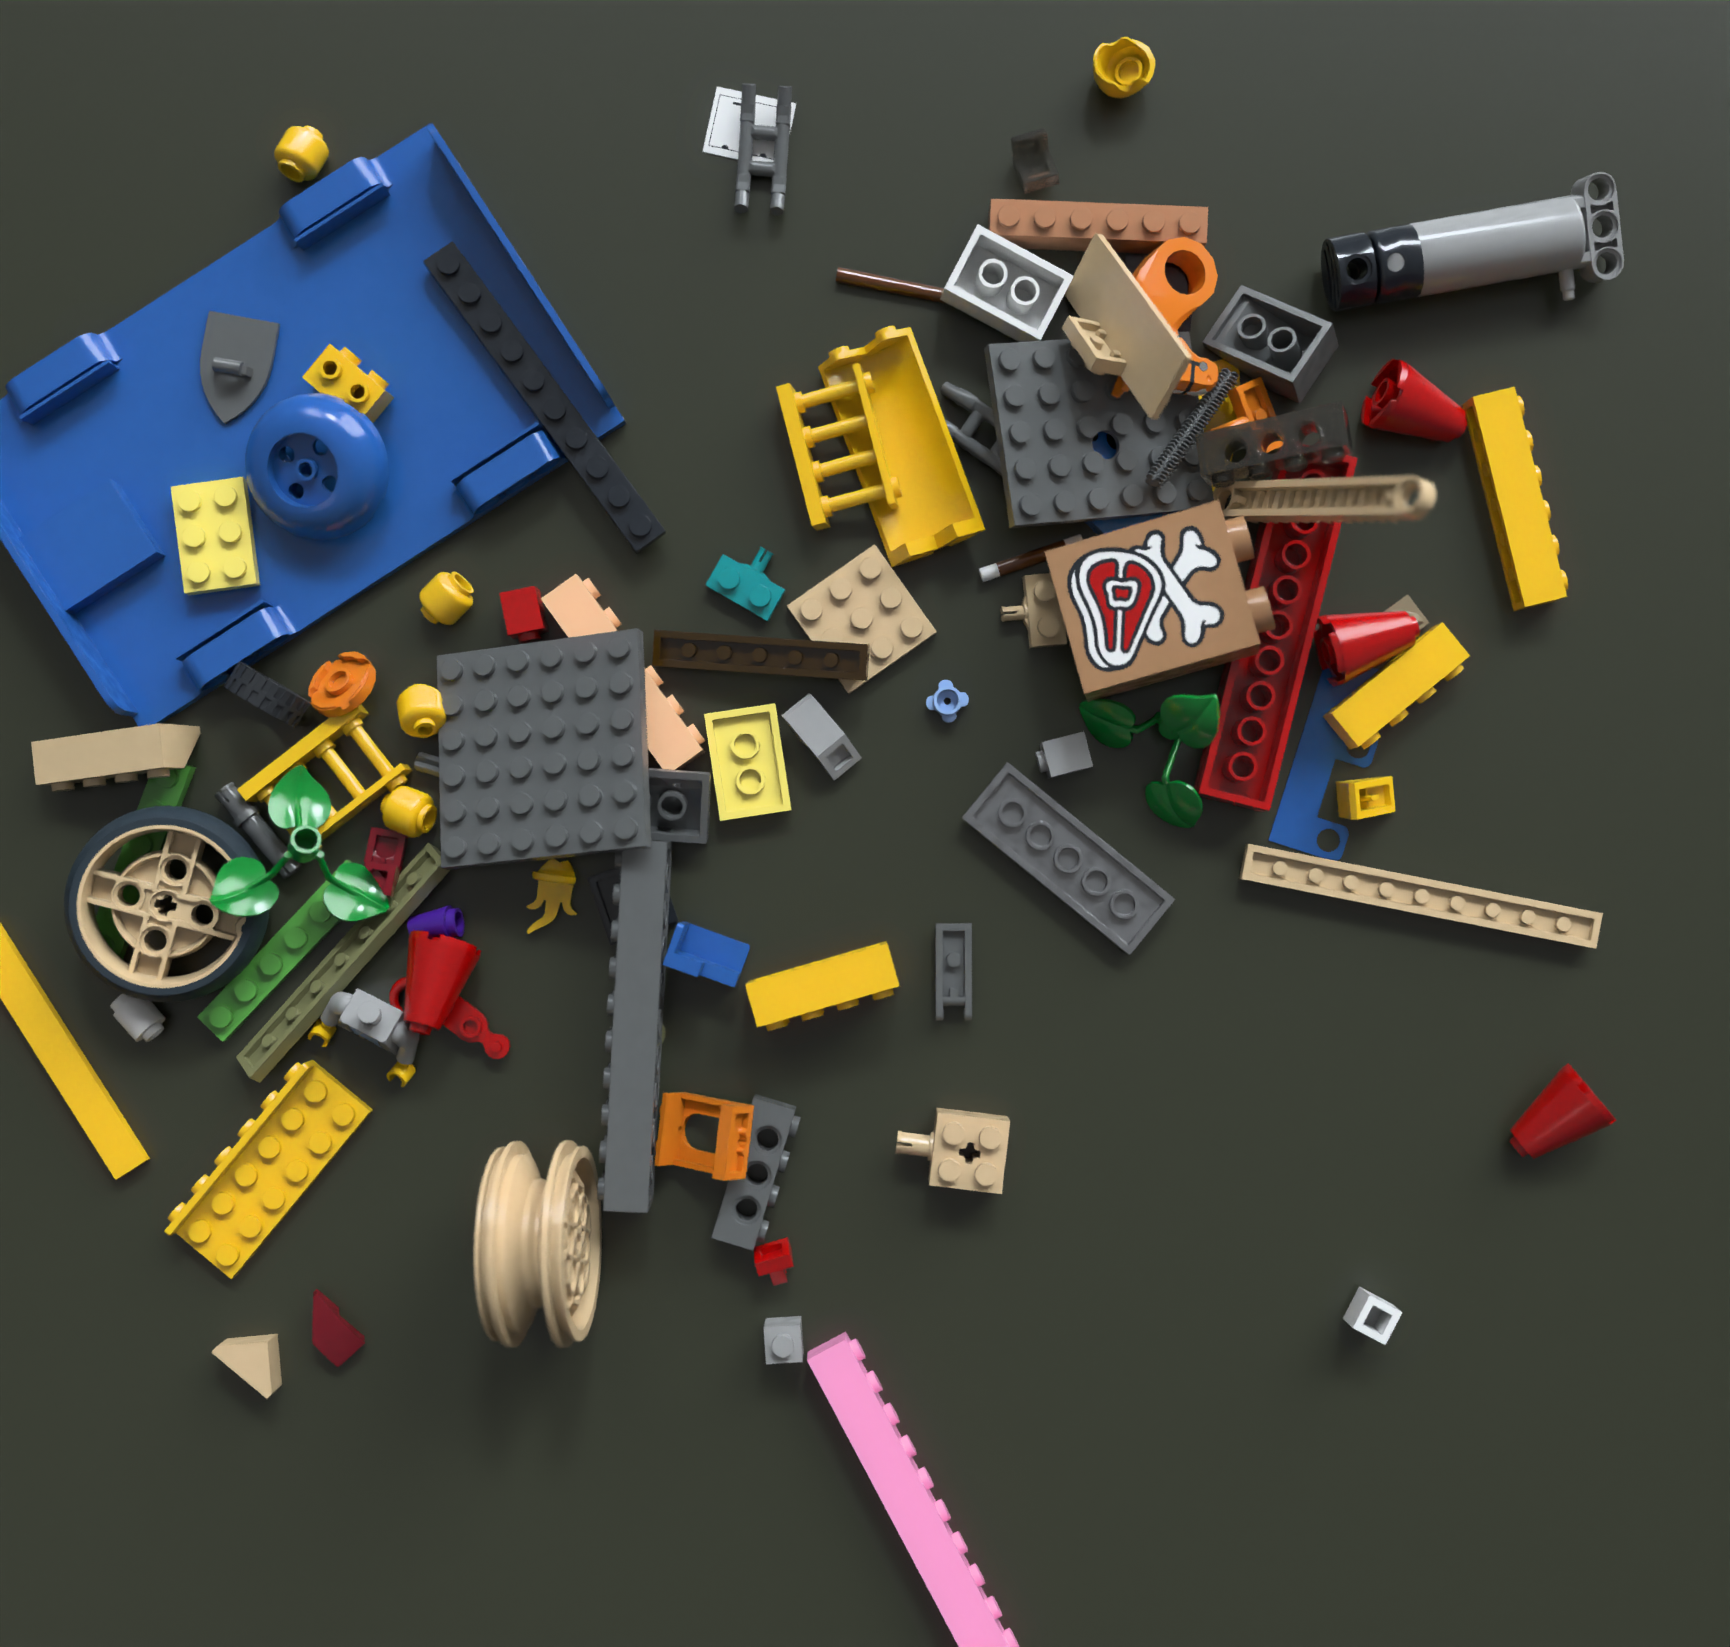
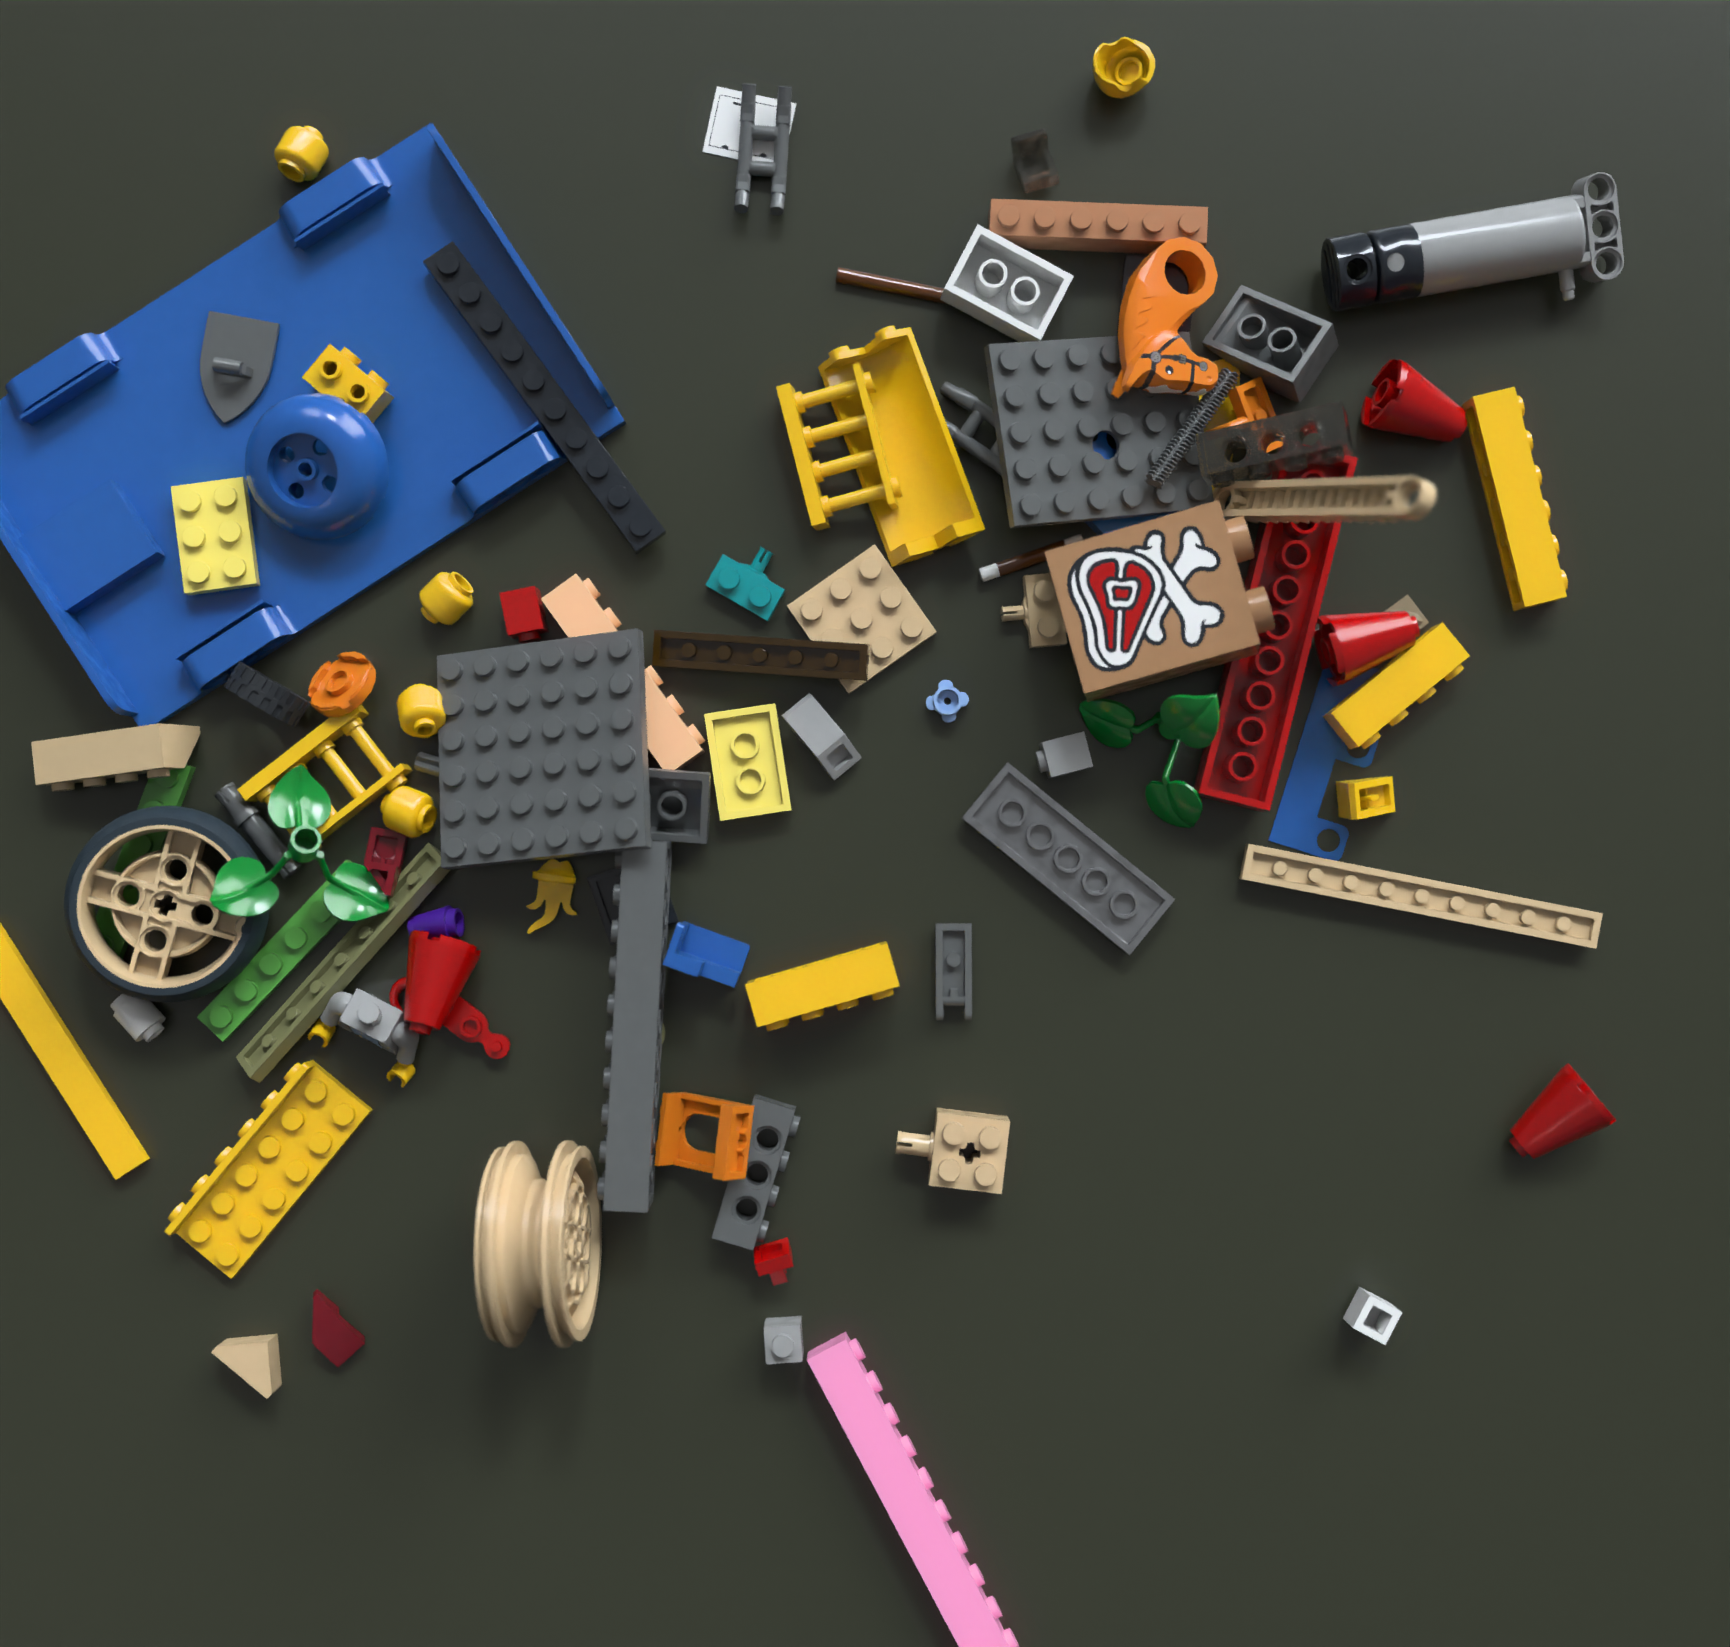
tan bracket [1062,233,1192,419] -> none

